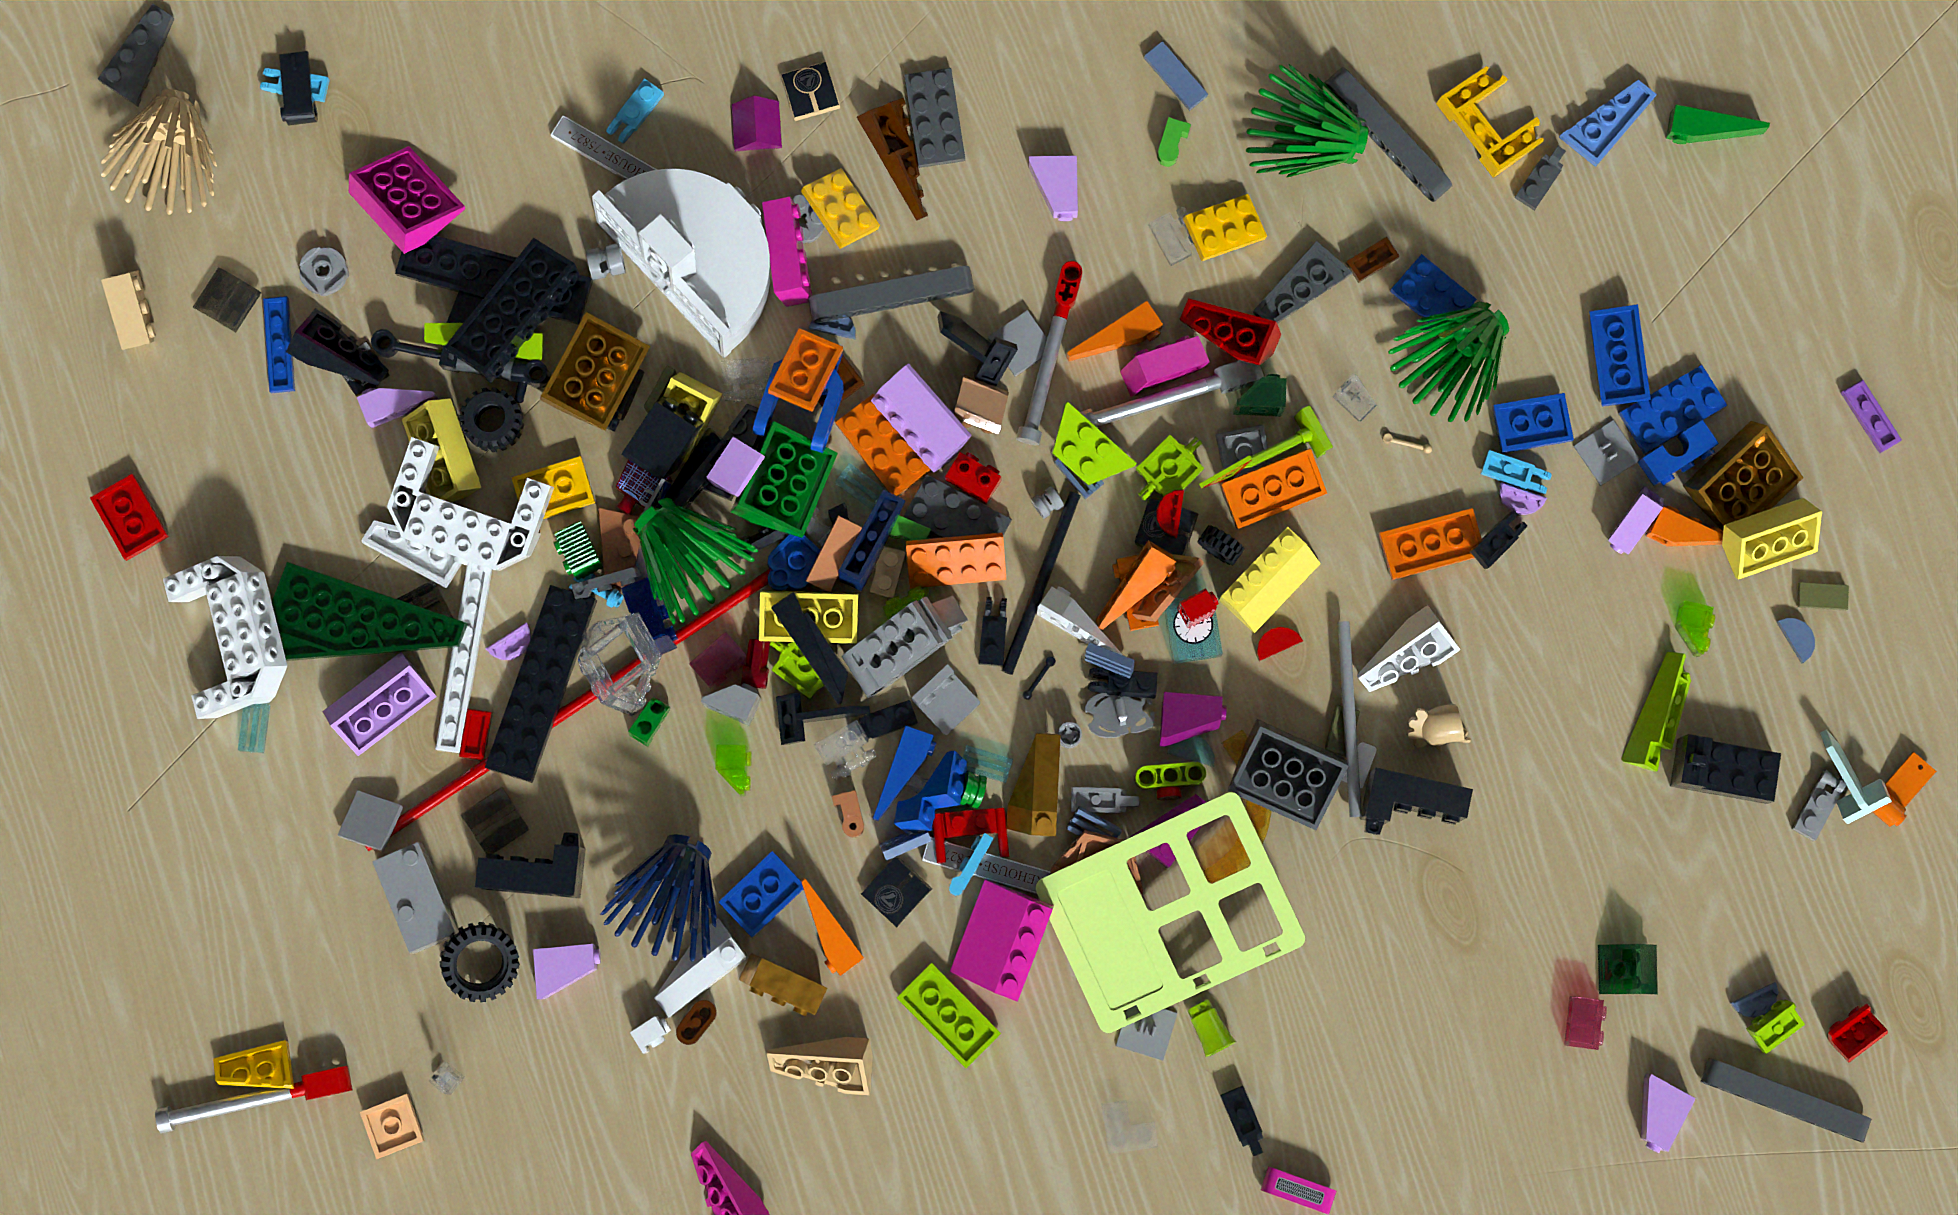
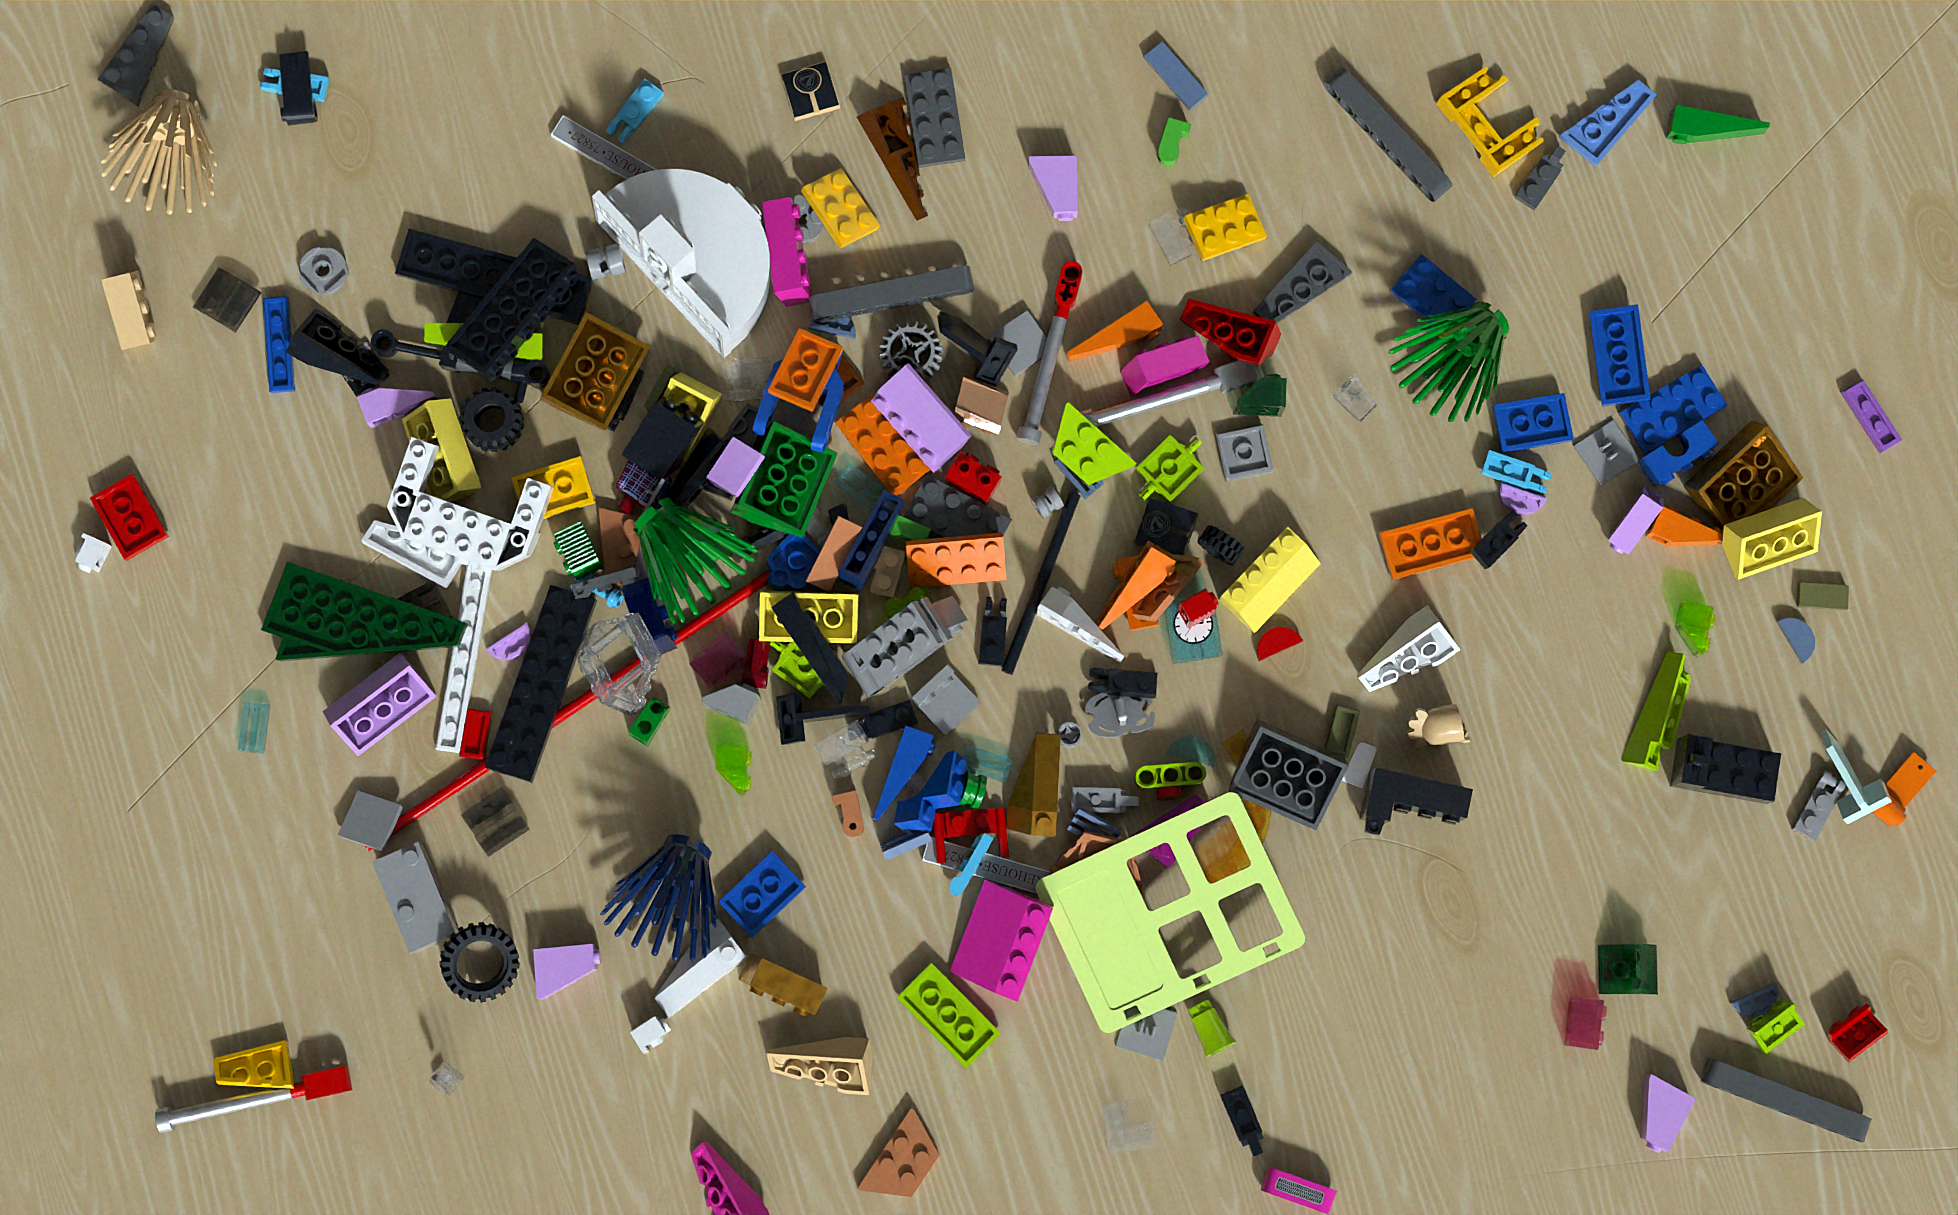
white wedge [163,556,287,719] -> none
dark pink slope [348,146,465,254] -> none
light nougat plate [360,1094,425,1159] -> none
black hinge [475,832,586,898] -> none
reddish brown plate [676,1000,717,1045] -> none
magenta slope [732,95,782,151] -> none
orange slope [801,877,864,976] -> none
black slope [861,856,933,928] -> none
black hinge [1023,657,1056,700] -> none
sand blue tile [1085,642,1135,678] -> none
red tile [1156,490,1184,538] -> none
magenta slope [1160,692,1227,747] -> none
lime piece [1199,405,1333,489] -> none
orange plate [1220,448,1327,529] -> none
green plant [1246,64,1369,178] -> none
light grey piece [1337,621,1362,817] -> none
reddish brown plate [1346,237,1400,283] -> none
tan hinge [1383,433,1432,453] -> none
none -> white brick [75,533,112,573]
none -> nougat wing [857,1108,939,1197]
none -> light grey gear [878,321,943,382]

